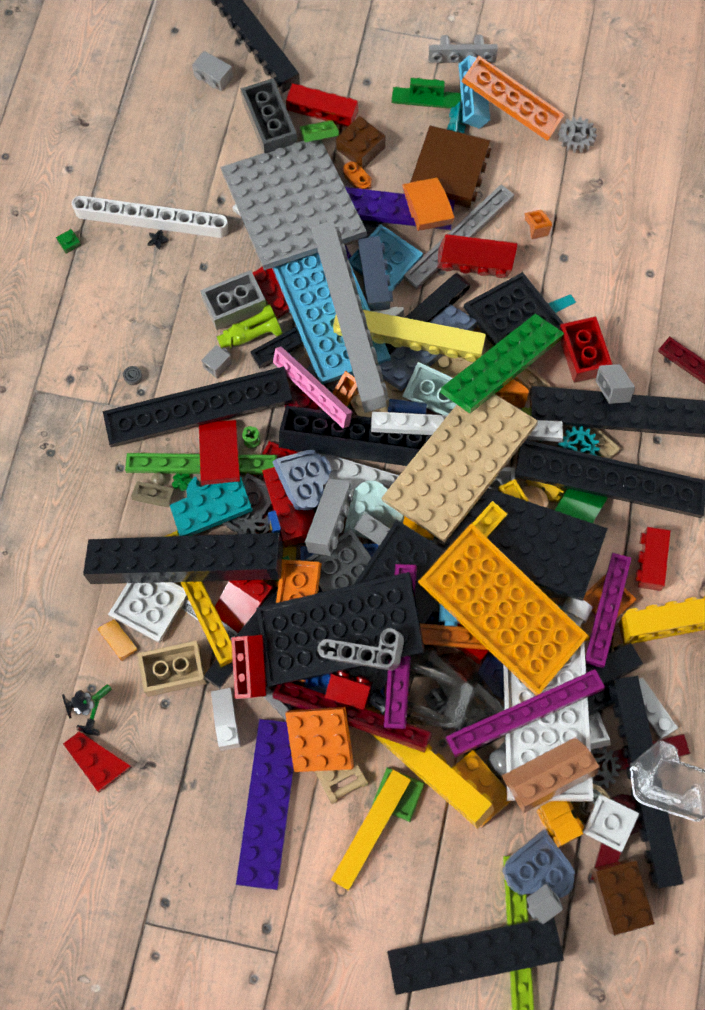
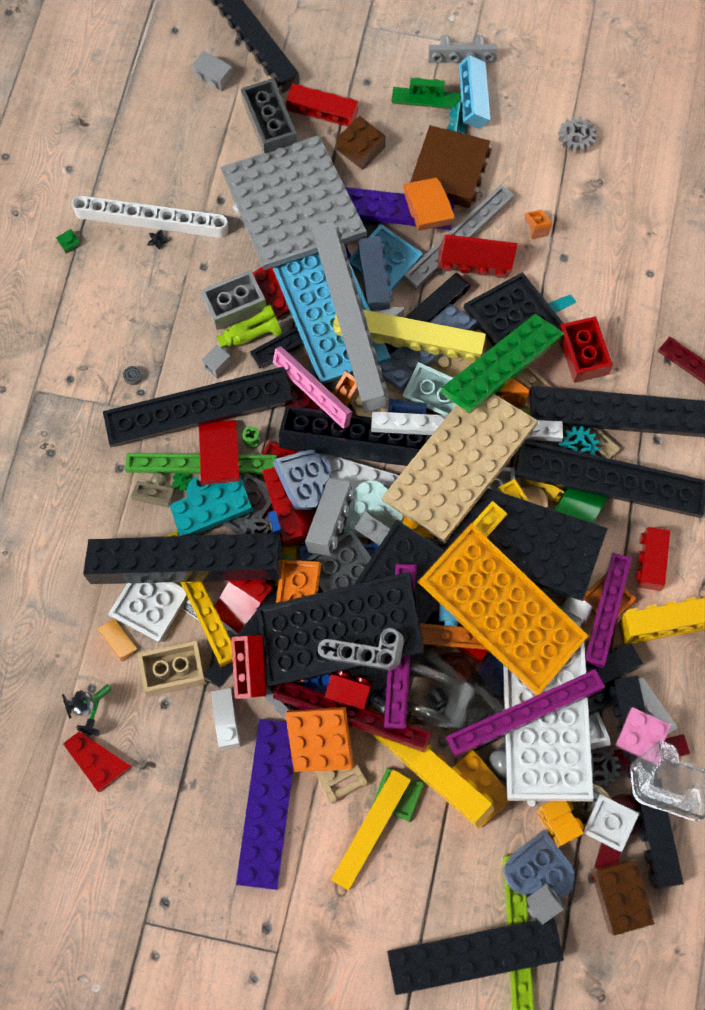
bright green tile [299,120,339,142] -> none
orange plate [343,161,371,190] -> none
orange plate [461,55,564,141] -> none
nougat slope [502,737,599,814] -> none
light grey brick [595,364,635,404] -> none
none -> bright pink plate [615,707,671,764]

